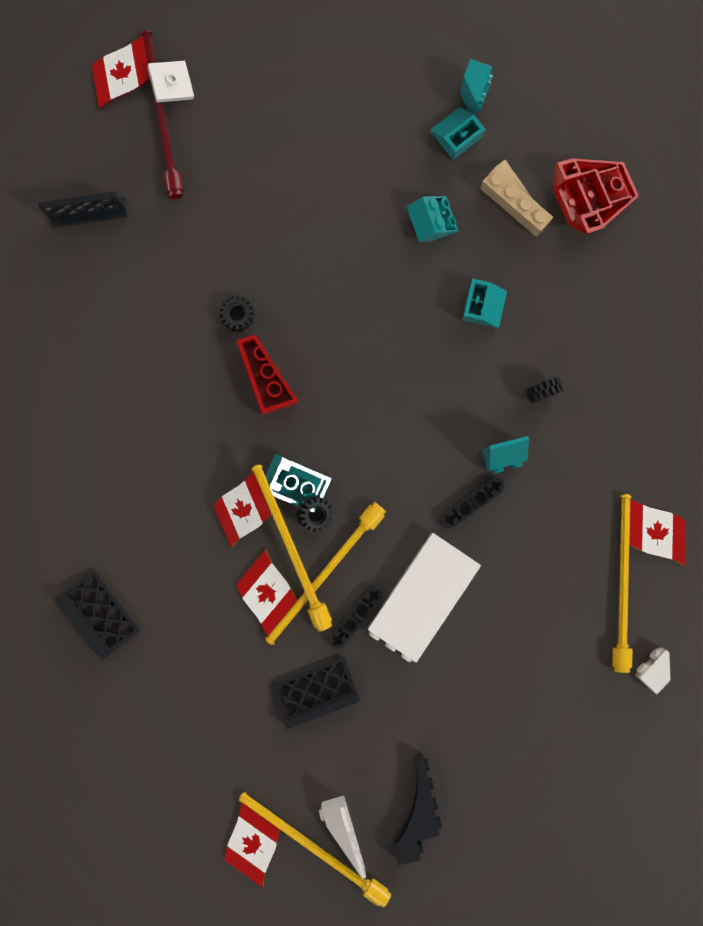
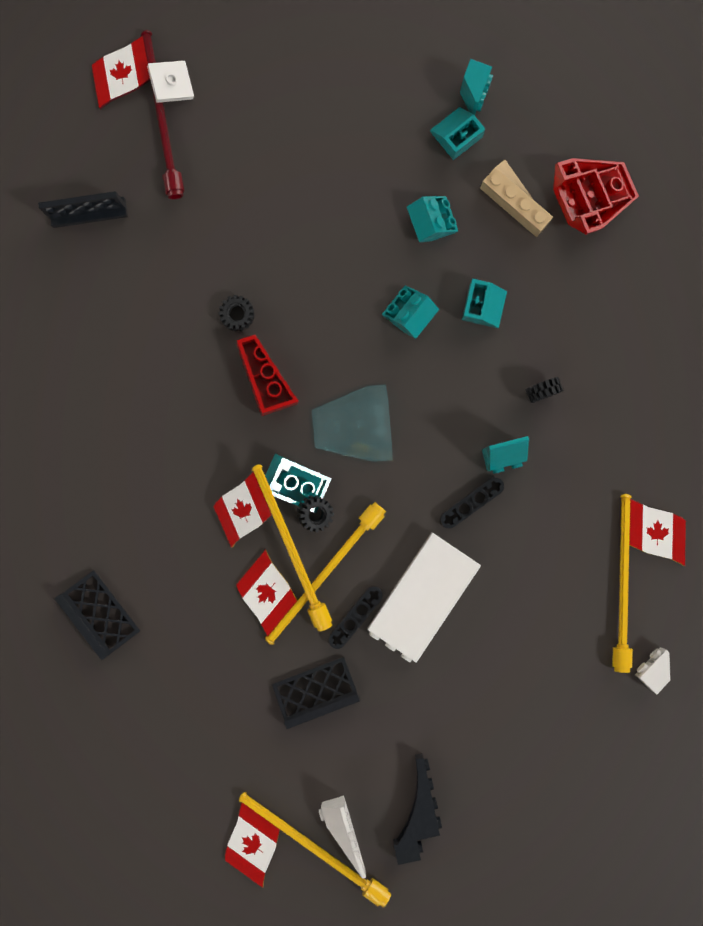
none -> clear light blue wedge [312,385,392,462]
none -> teal slope [382,285,439,339]

